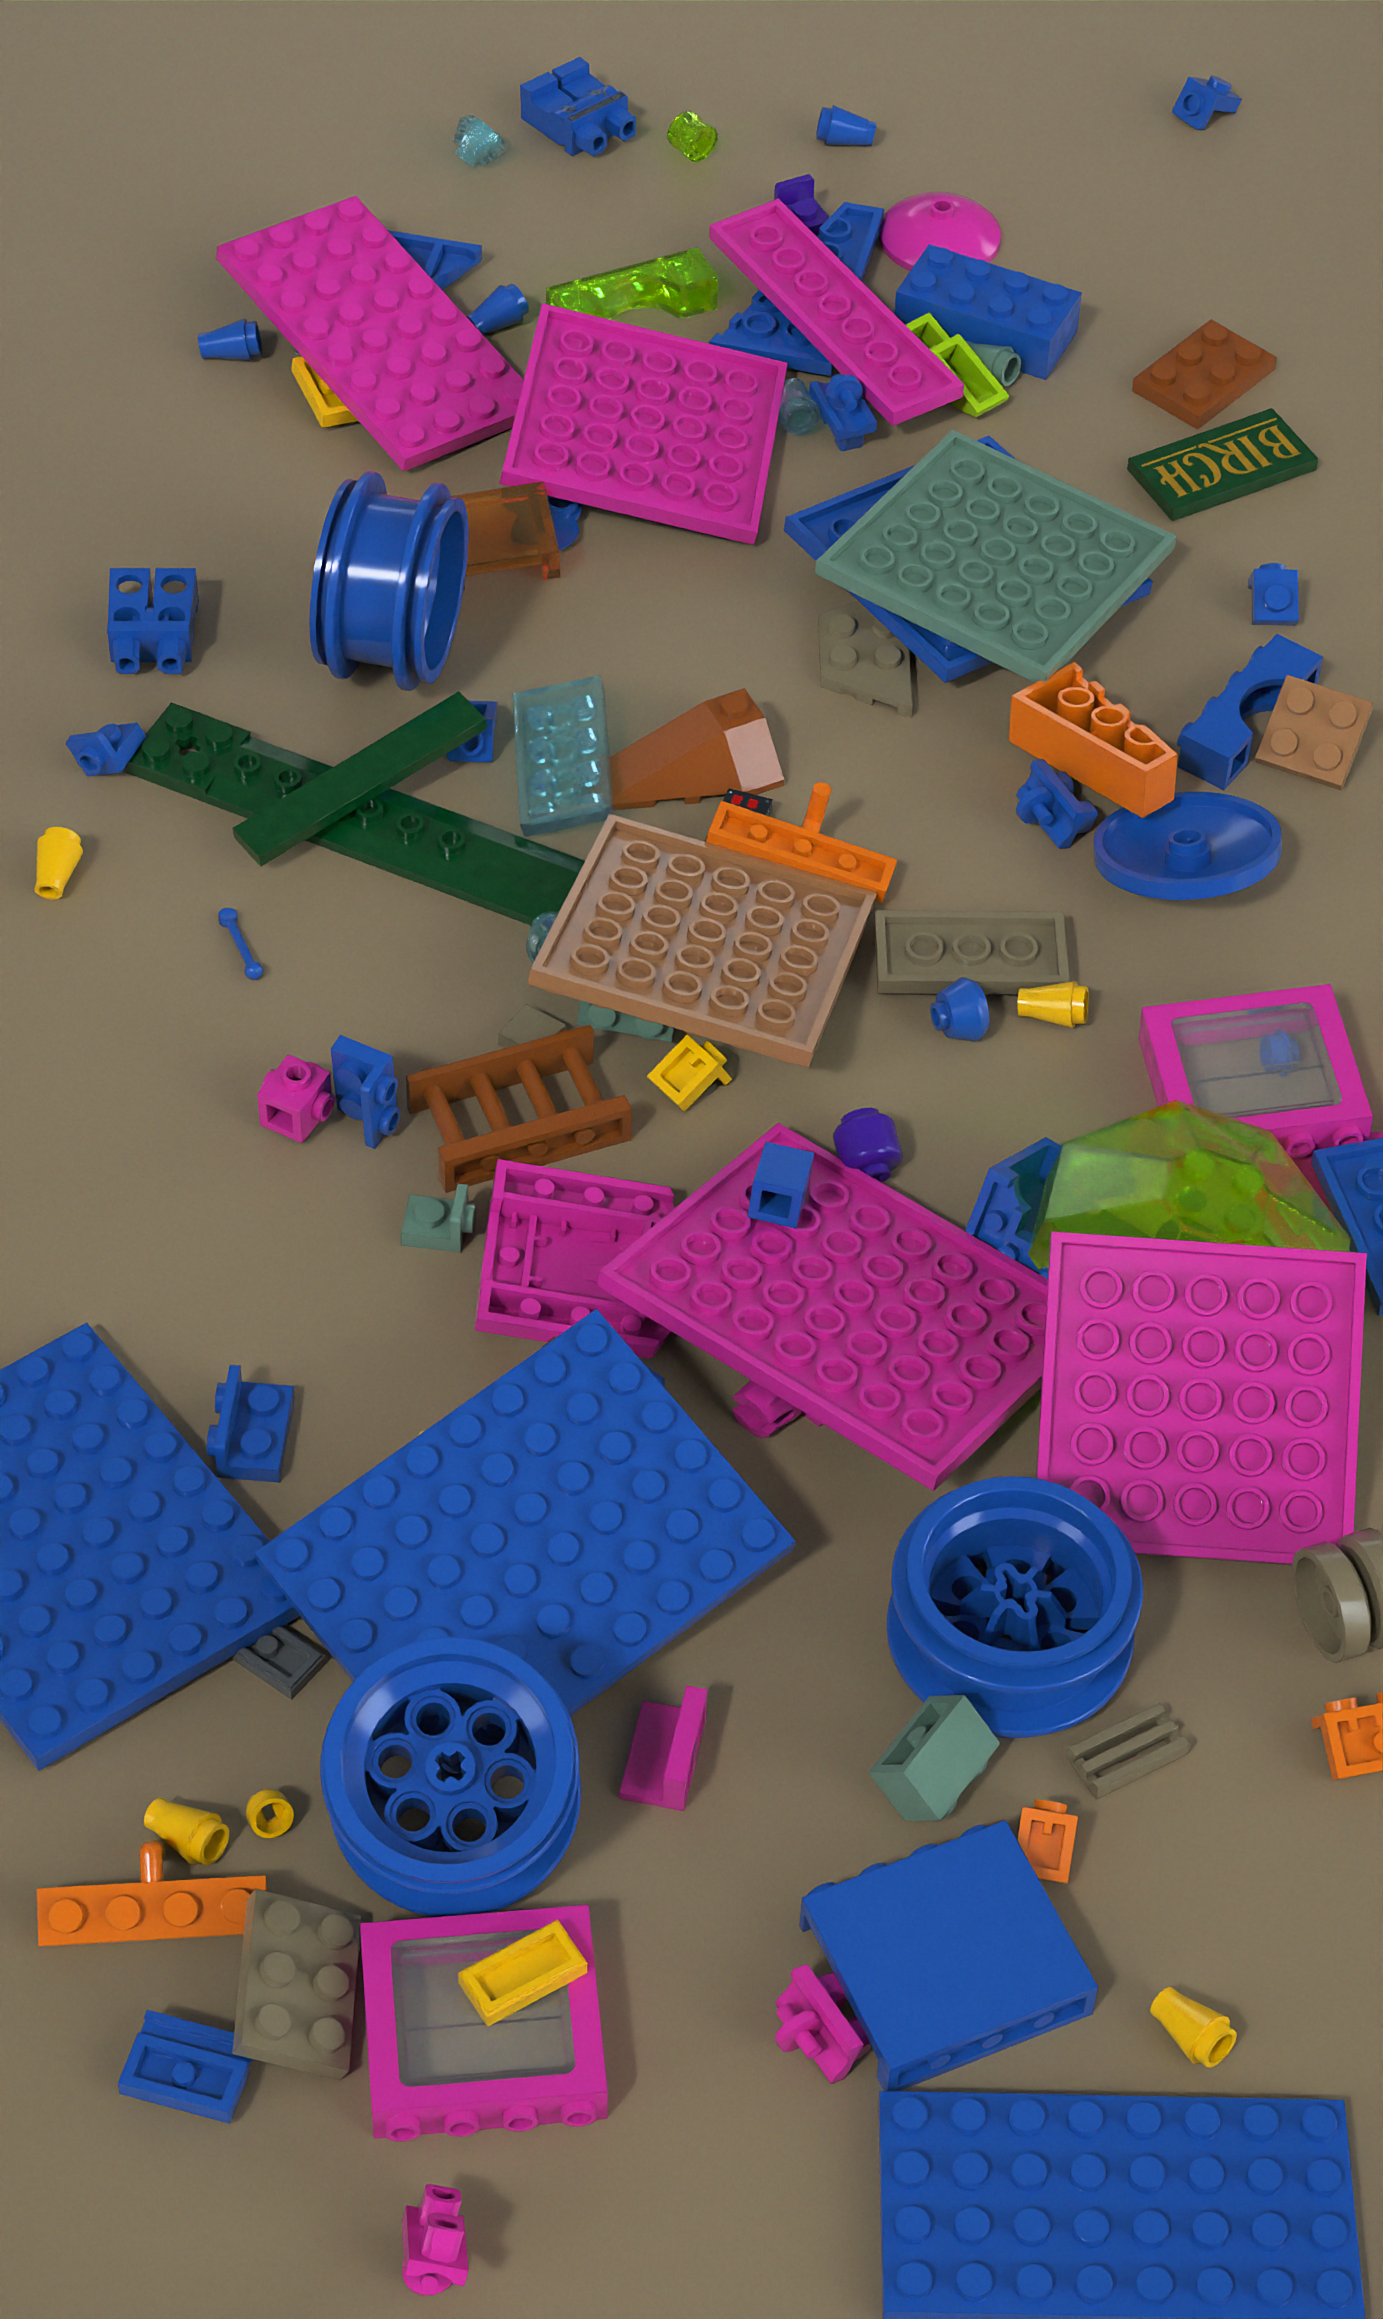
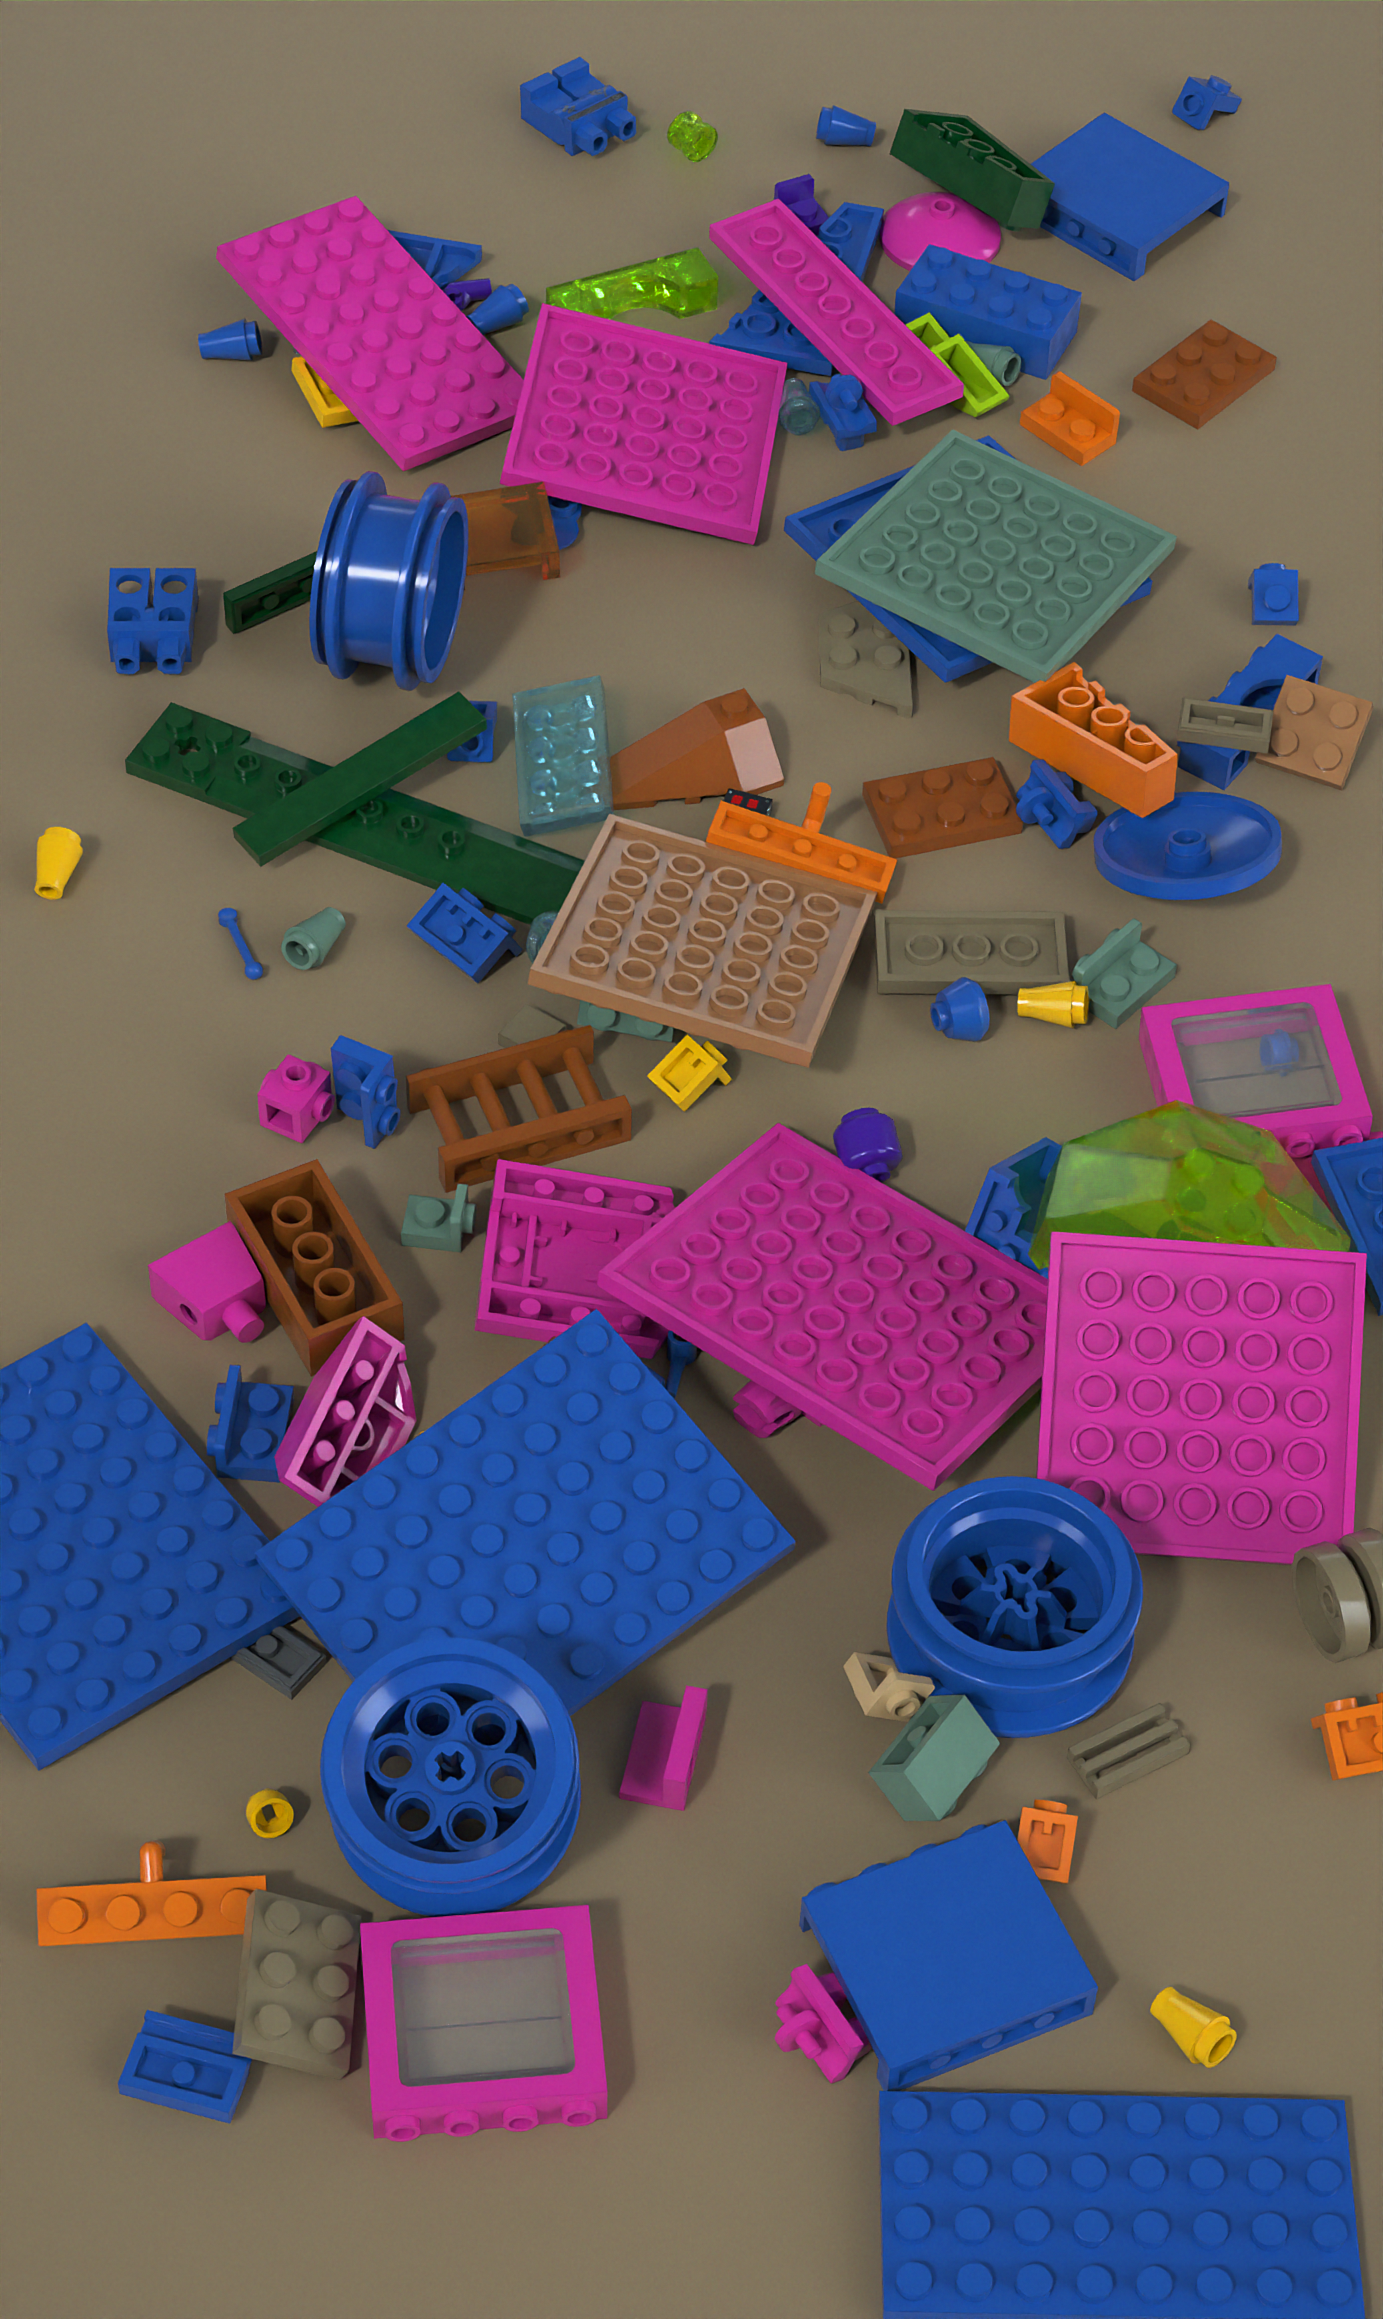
blue bracket [66,722,146,776] -> none
yellow cone [144,1797,229,1866] -> none
dark pink hips [402,2184,469,2295] -> none
clear light blue cone [453,114,505,168] -> none
yellow tile [458,1919,588,2027] -> none
blue brick [747,1142,814,1228] -> none
dark green tile [1127,408,1318,521] -> none
none -> dark pink torso [148,1221,266,1343]
none -> dark green tile [223,551,317,634]
none -> dark orange brick [225,1159,405,1377]
none -> dark pink wedge [274,1316,417,1507]
none -> sand green cone [281,907,346,970]
none -> blue bracket [407,883,523,984]
none -> dark purple arm [443,278,492,312]
none -> blue hand [665,1330,697,1398]
none -> tan bracket [843,1652,935,1722]
none -> dark orange plate [862,757,1023,859]
none -> dark green wedge [889,109,1055,232]
none -> orange bracket [1020,371,1120,466]
none -> blue panel [1031,112,1229,281]
none -> sand green bracket [1072,918,1177,1029]
none -> dark tan tile [1176,698,1273,753]

